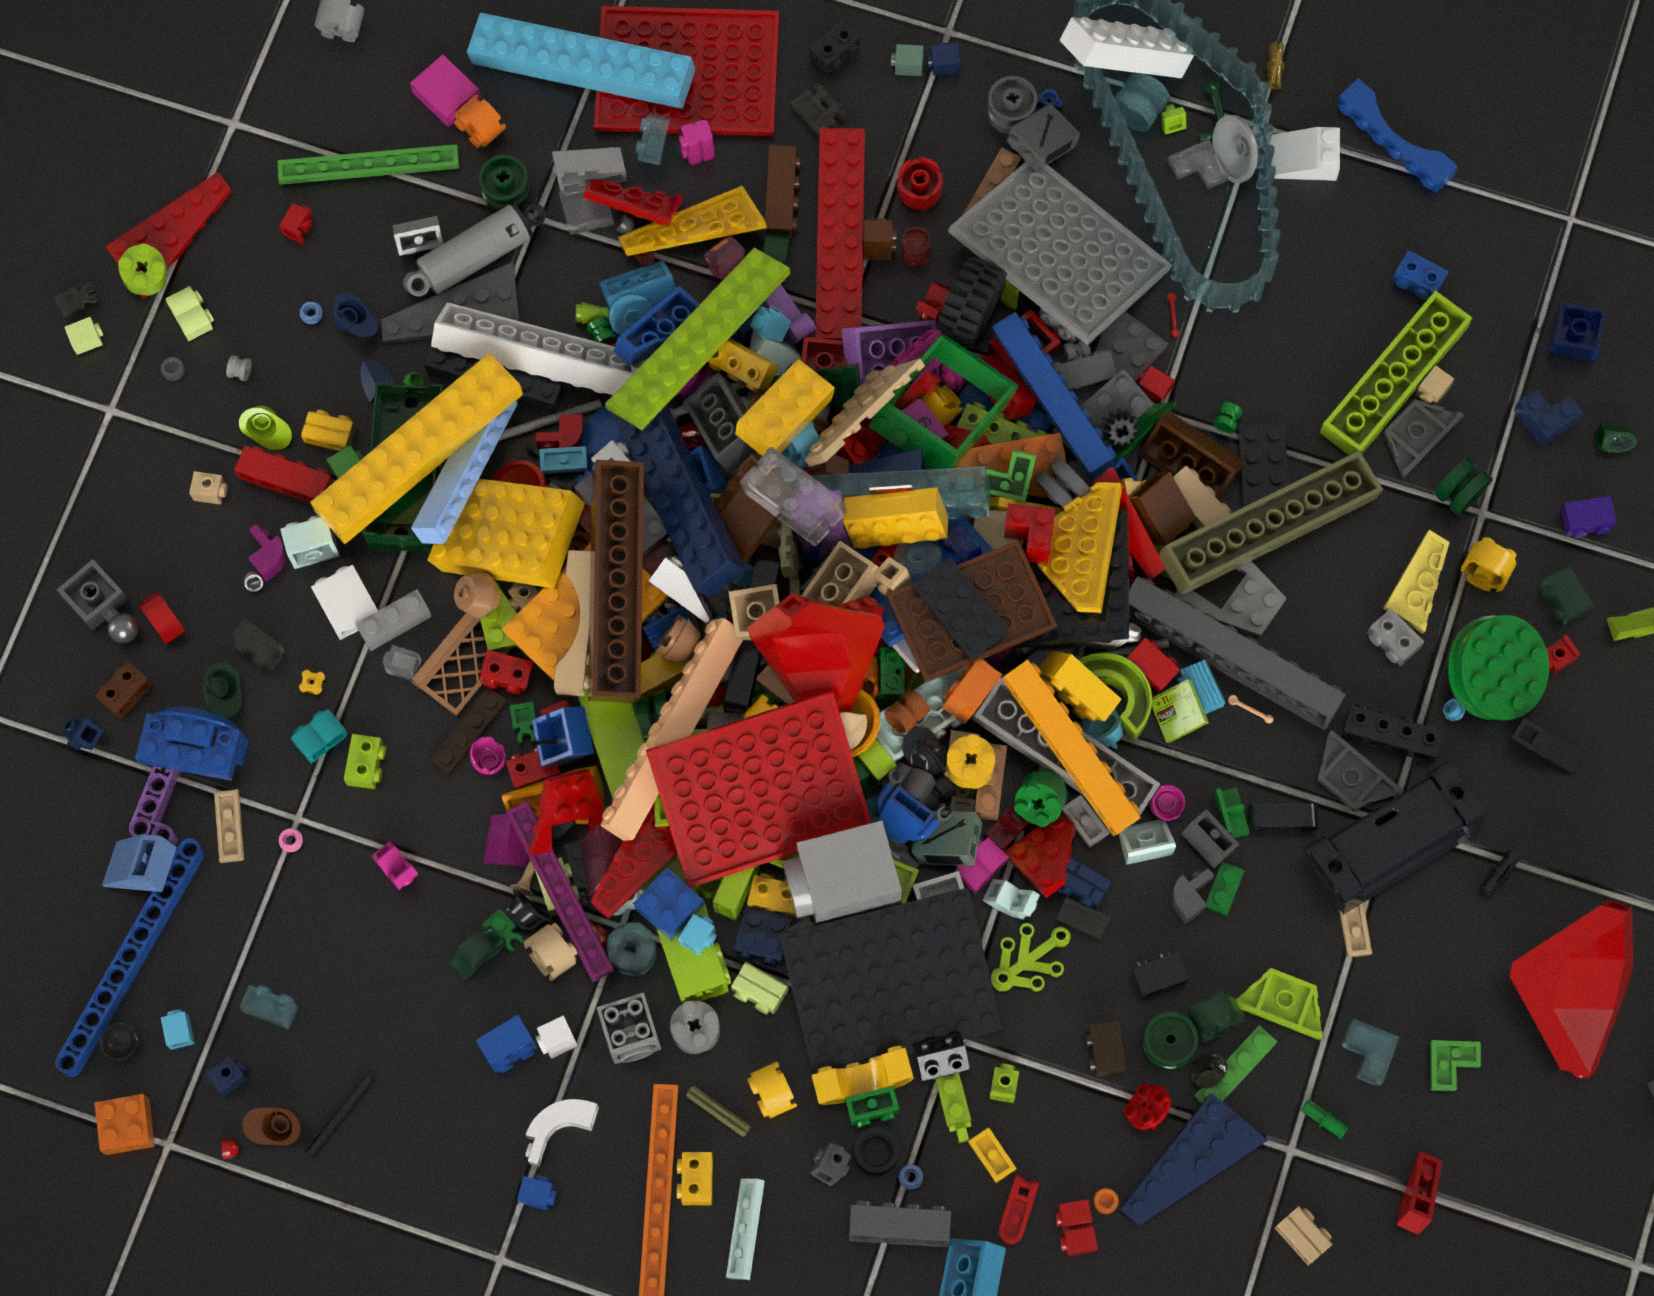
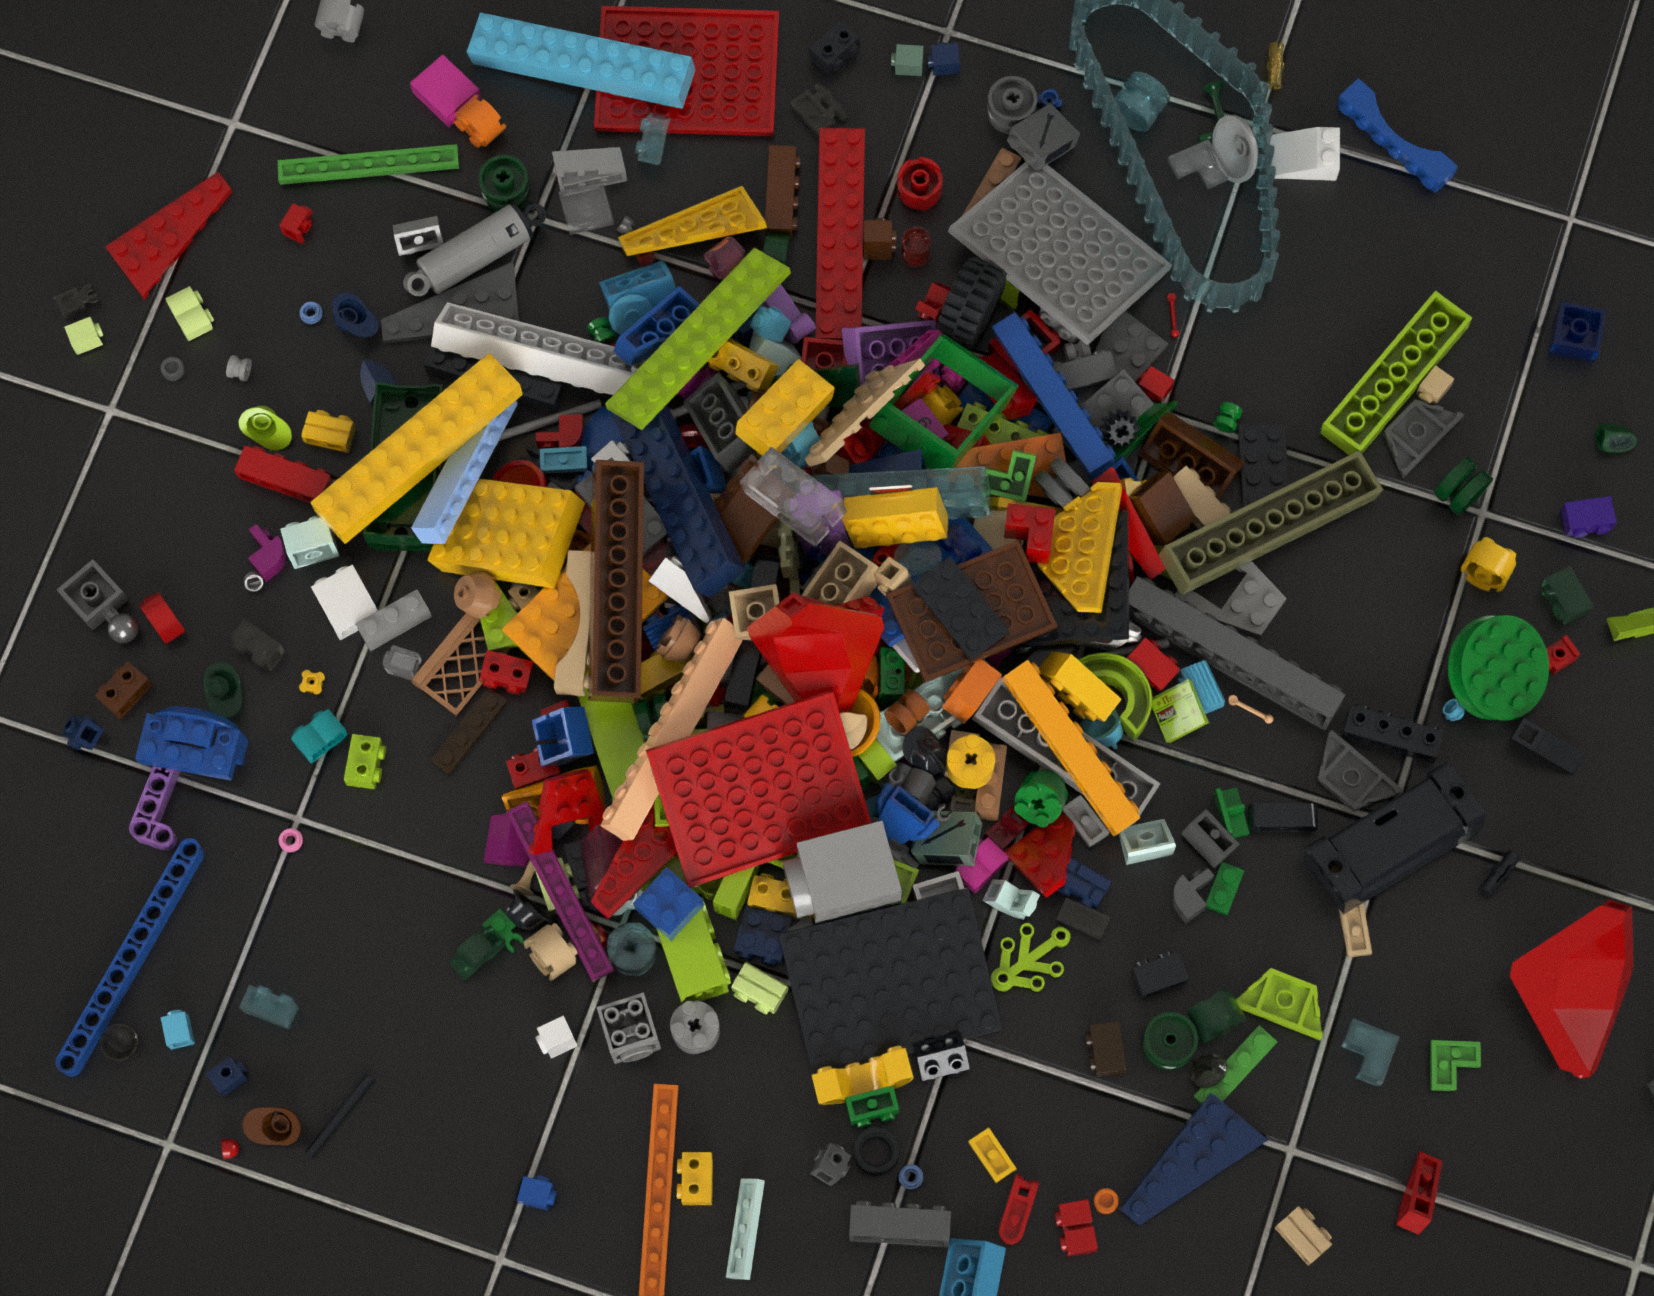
orange brick [94,1094,155,1155] -> none
medium blue slope [102,834,177,892] -> none
lime brick [118,243,167,296] -> none
tan brick [189,471,227,505] -> none
tan tile [214,789,245,863] -> none
bright green brick [326,445,363,479] -> none
dark pink brick [371,841,418,890] -> none
bright green hinge [403,371,423,386] -> none
dark pink hair [470,736,507,775] -> none
blue brick [475,1015,537,1074] -> none
green plate [510,702,536,746] -> none
white arch [526,1099,599,1167] -> none
lime cone [575,302,608,325] -> none
red wing [583,179,684,226] -> none
dark pink brick [678,119,715,165] -> none
medium azure brick [678,914,717,956] -> none
olive axle [686,1086,750,1137] -> none
yellow brick [747,1061,797,1119] -> none
lime hinge [935,1073,971,1143] -> none
lime brick [989,1064,1019,1103] -> none
white brick [1060,17,1194,78] -> none
red plate [1124,1083,1171,1131] -> none
dark pink hair [1149,785,1185,821] -> none
lime tile [1161,104,1186,135] -> none
green axle [1301,1100,1349,1139] -> none
light grey brick [1368,608,1424,667] -> none
light yellow wing [1383,530,1449,633] -> none
blue brick [1392,250,1449,300] -> none
dark blue brick [1513,389,1584,446] -> none

